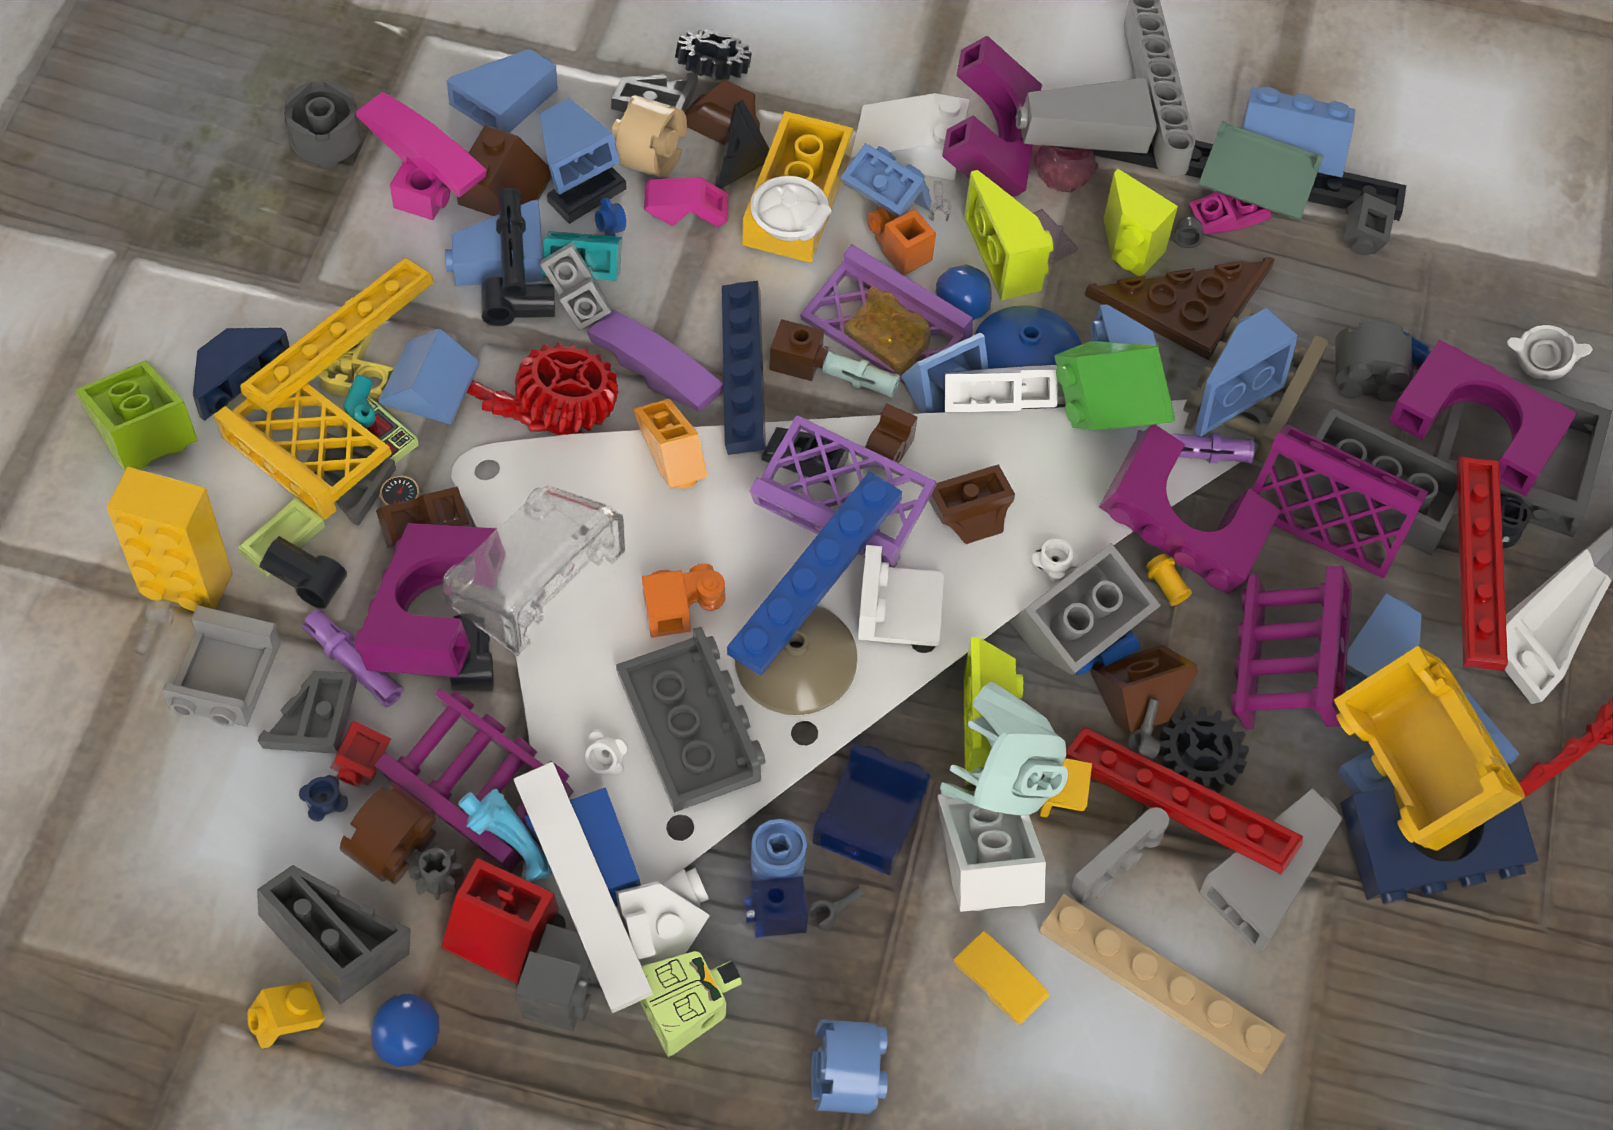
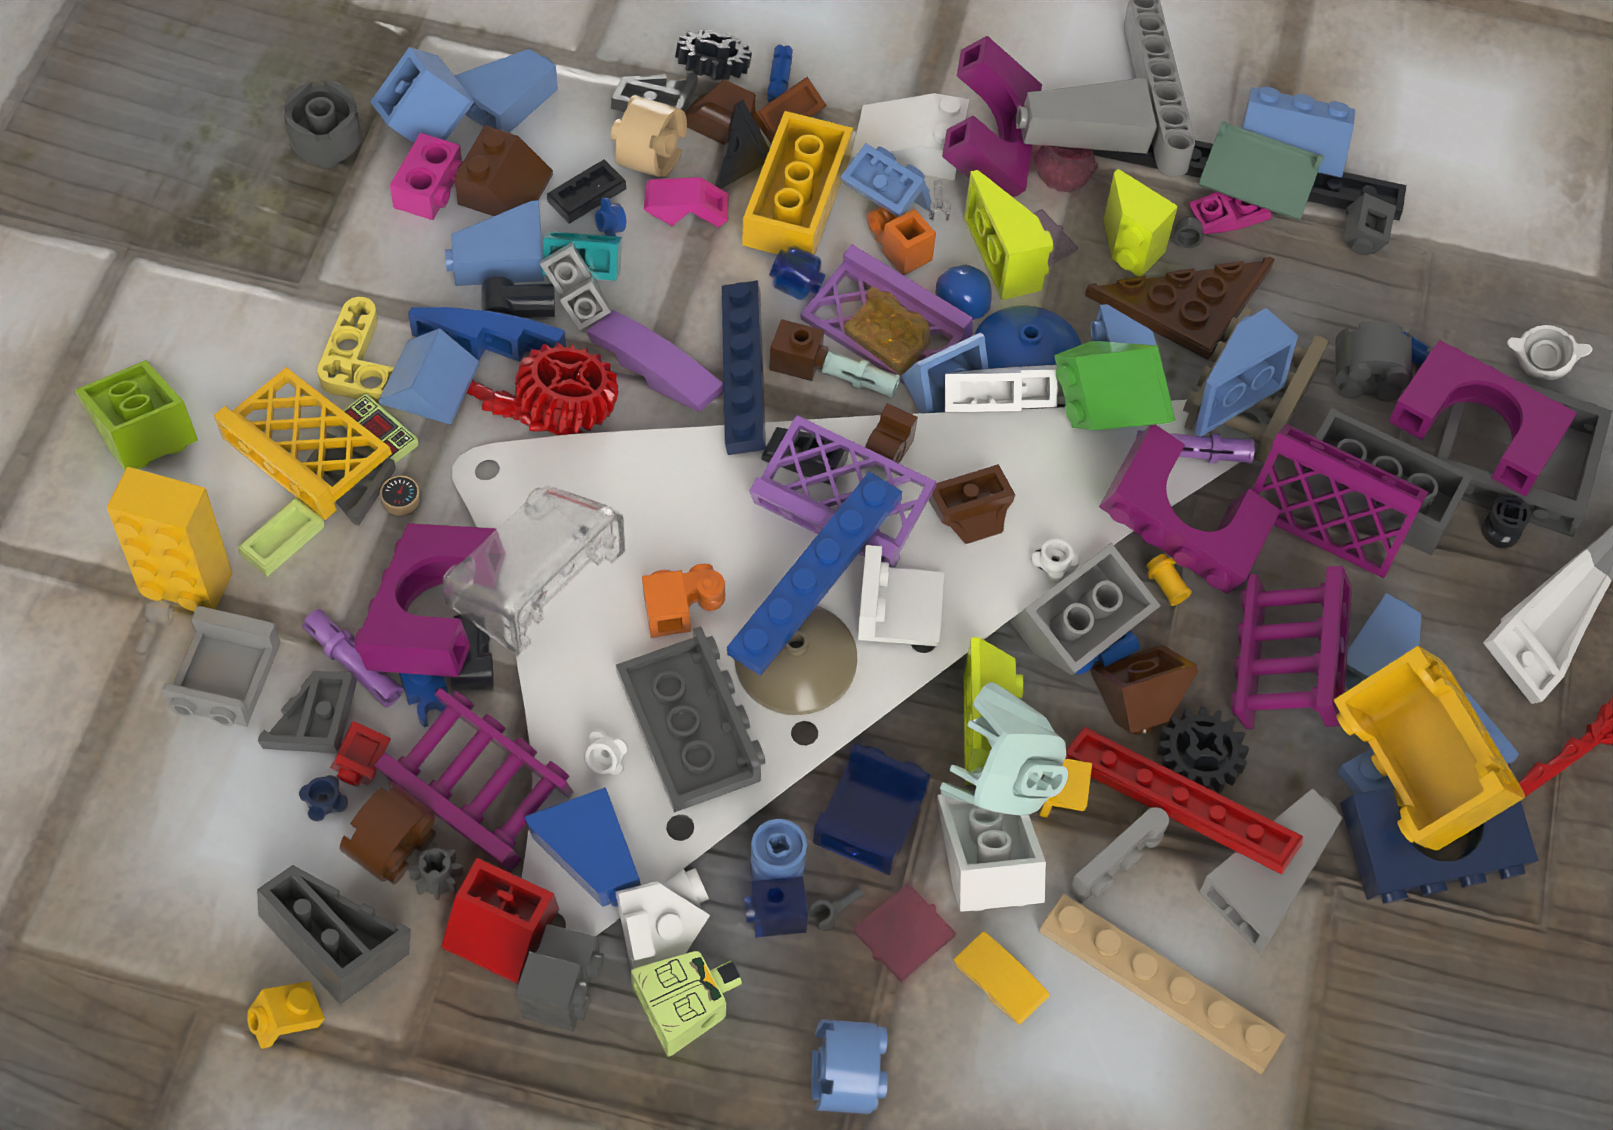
dark blue slope [193,328,290,421] -> none
yellow tile [240,257,433,413] -> none
black piece [259,536,347,609] -> none
teal arm [343,375,375,428] -> none
dark pink slope [356,92,487,197] -> none
blue hair [371,994,439,1067] -> none
reddish brown slope [376,486,469,548] -> none
medium azure animal [458,789,553,884] -> none
black pin [496,188,527,296] -> none
white tile [513,762,653,1013] -> none
medium blue slope [539,98,620,195] -> none
light orange slope [633,398,708,488] -> none
white piece [750,176,832,241] -> none
dark grey hand [1128,699,1160,760] -> none
red tile [1456,456,1508,671] -> none
none -> medium blue slope [370,47,475,143]
none -> blue plate [399,673,448,727]
none -> blue slope [408,307,566,362]
none -> dark orange tile [752,76,827,144]
none -> blue axle [767,44,793,103]
none -> clear blue head [768,246,826,300]
none -> clear pink piece [853,884,956,982]

